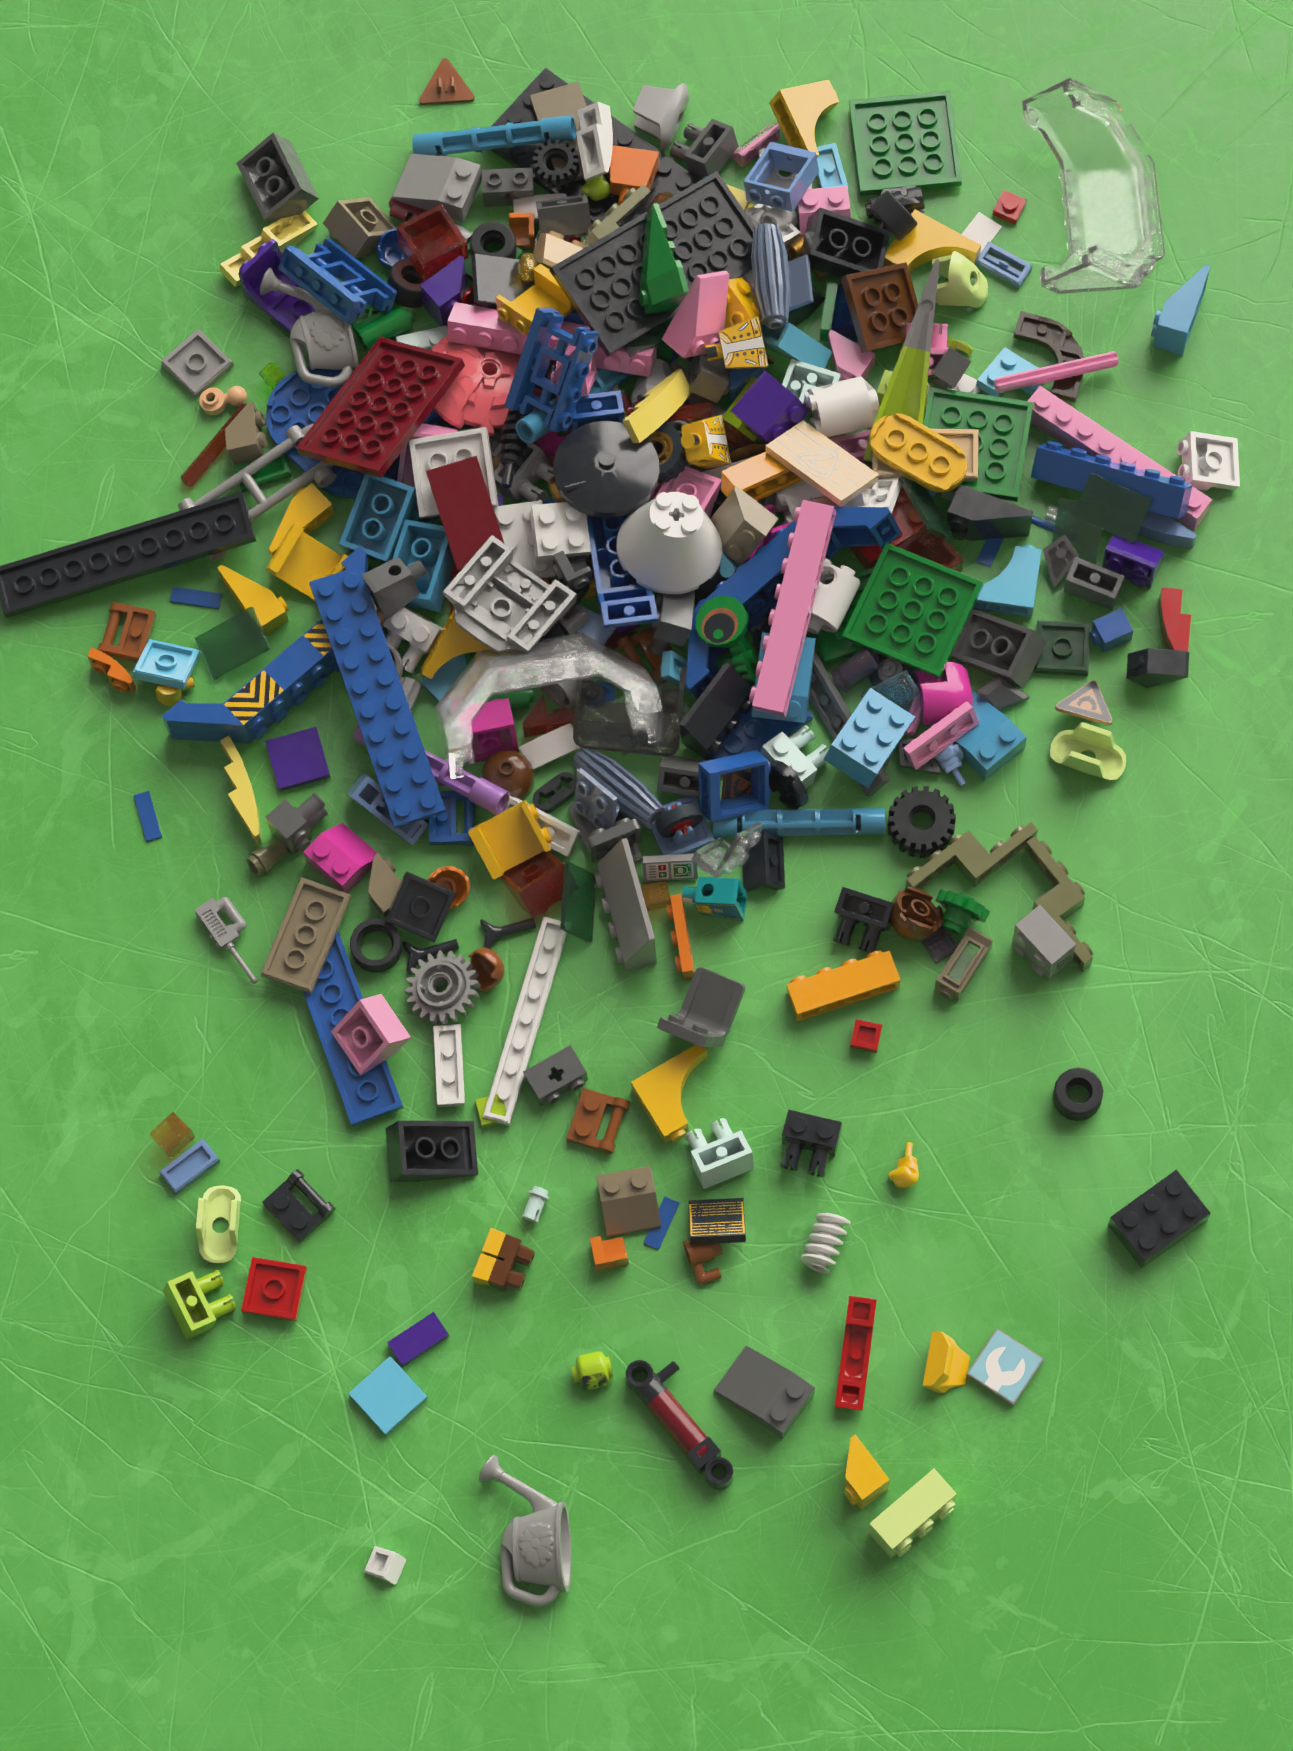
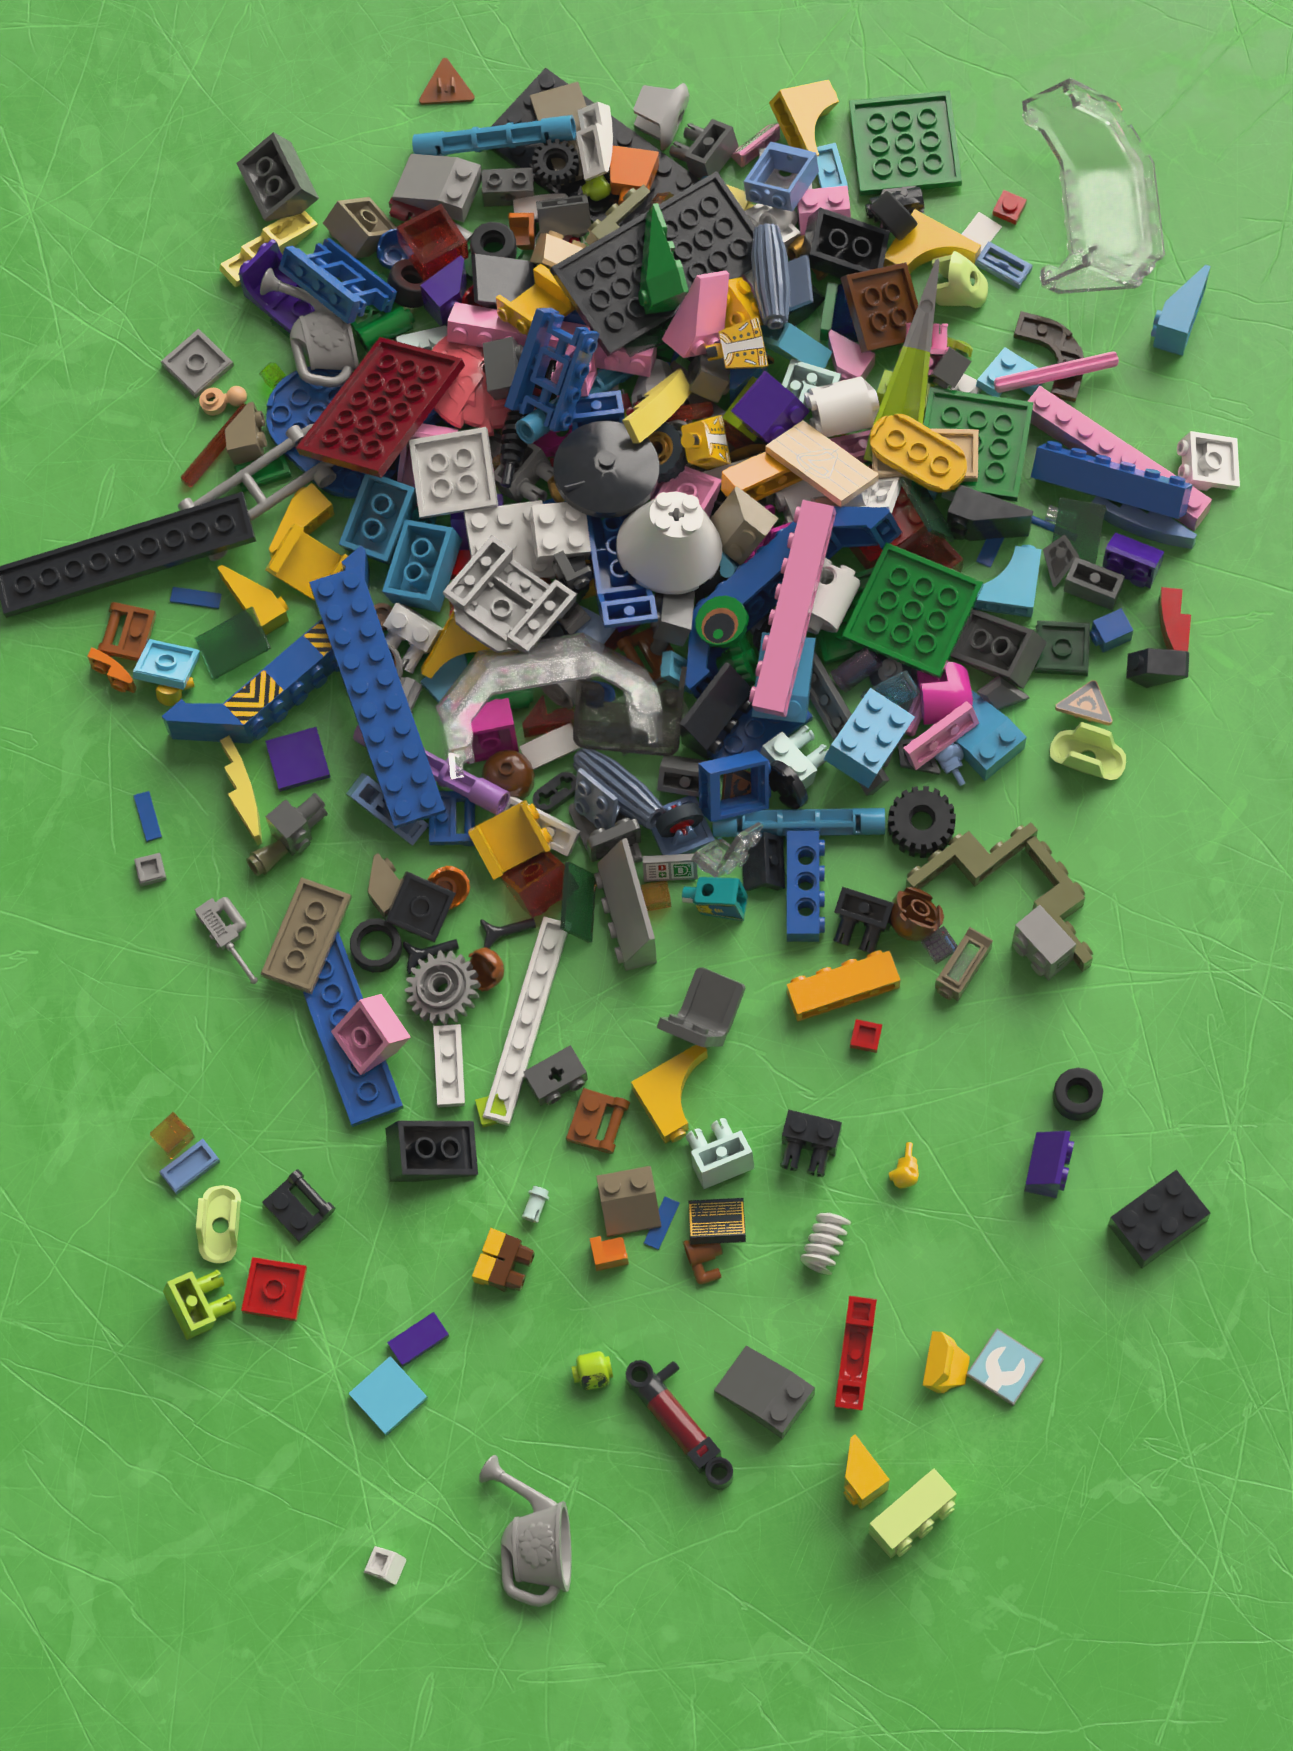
dark pink slope [303,823,382,893] -> none
dark grey torso [361,558,427,620] -> none
dark red tile [426,456,505,572] -> none
clear yellow hose [518,253,538,282] -> none
orange plate [667,894,695,980] -> none
green plant [935,889,990,935] -> none
clear green piece [1072,473,1154,543] -> none
none -> light grey tile [134,853,167,886]
none -> dark grey brick [483,337,523,400]
none -> blue brick [787,831,825,942]
none -> dark purple slope [1024,1131,1074,1198]

